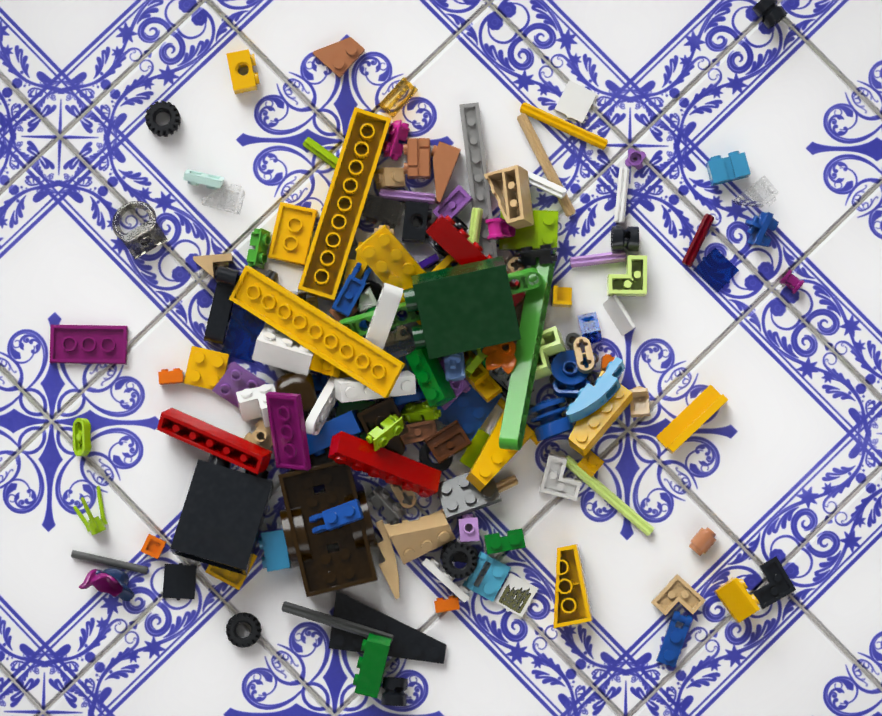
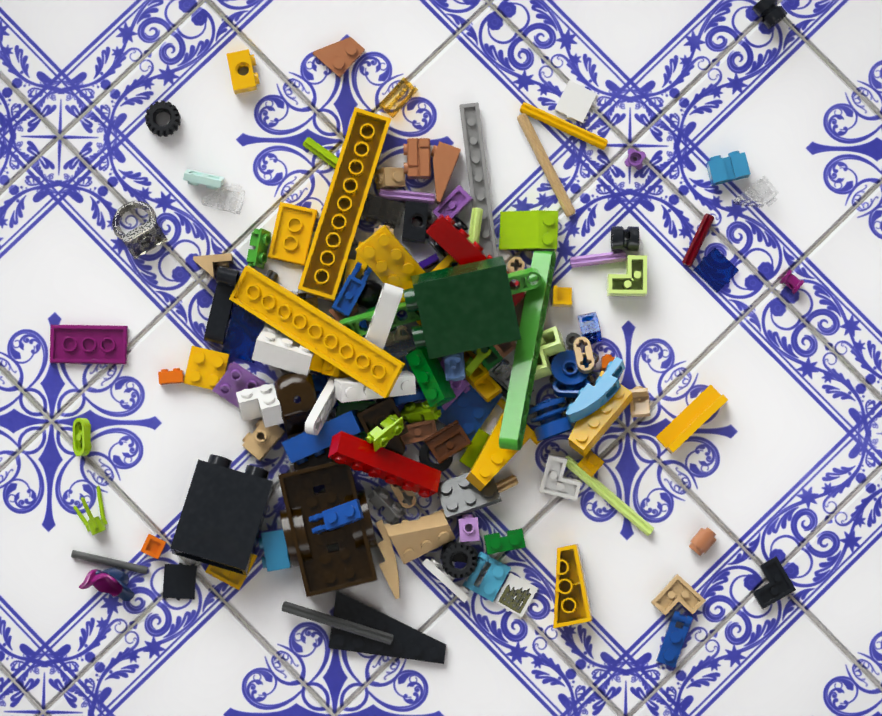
red brick [157,408,272,474] -> none
black tyre [226,612,262,648] -> none
magenta tile [265,392,311,471] -> none
green brick [353,633,392,698] -> none
white tile [359,287,377,312] -> none
black wheel [381,677,408,706] -> none
dark pink hinge [382,120,410,161] -> none
orange piece [434,595,460,613] -> none
orange plate [482,341,517,374] -> none
tan wedge [484,165,534,229] -> none
dark pink piece [485,218,516,240] -> none
black hinge [516,244,557,267] -> none
white axle [528,171,567,199] -> none
white slope [603,295,636,336] -> none
white axle [614,167,630,223] -> none
yellow slope [714,577,760,623] -> none
blue hips [745,212,779,247] -> none

